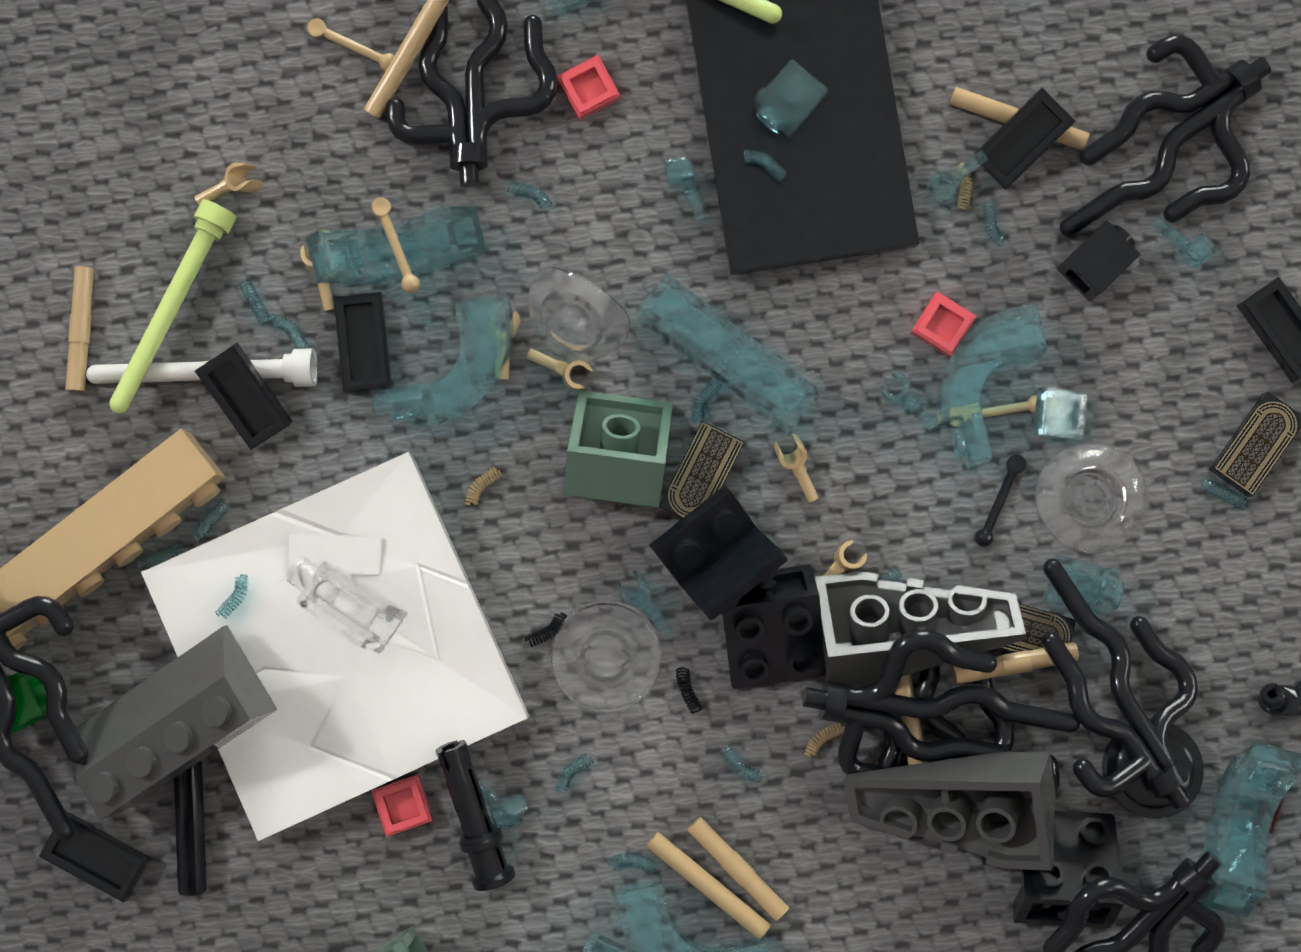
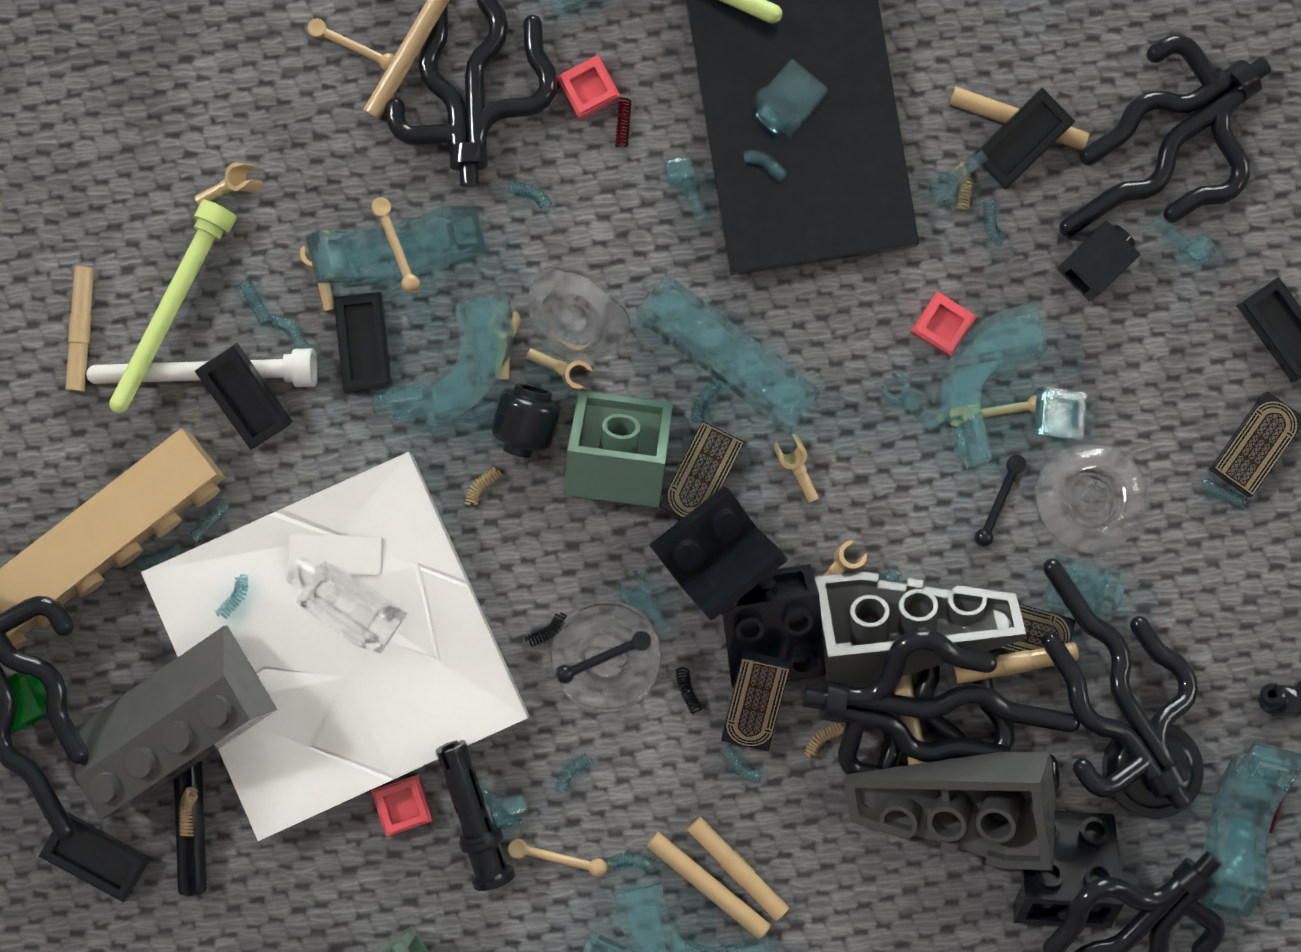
none -> tan leg [179,787,198,836]
none -> black head [492,383,560,458]
none -> tan hinge [508,839,607,878]
none -> black hinge [555,631,651,684]
none -> dark red leg [615,97,632,147]
none -> tile [721,650,791,751]

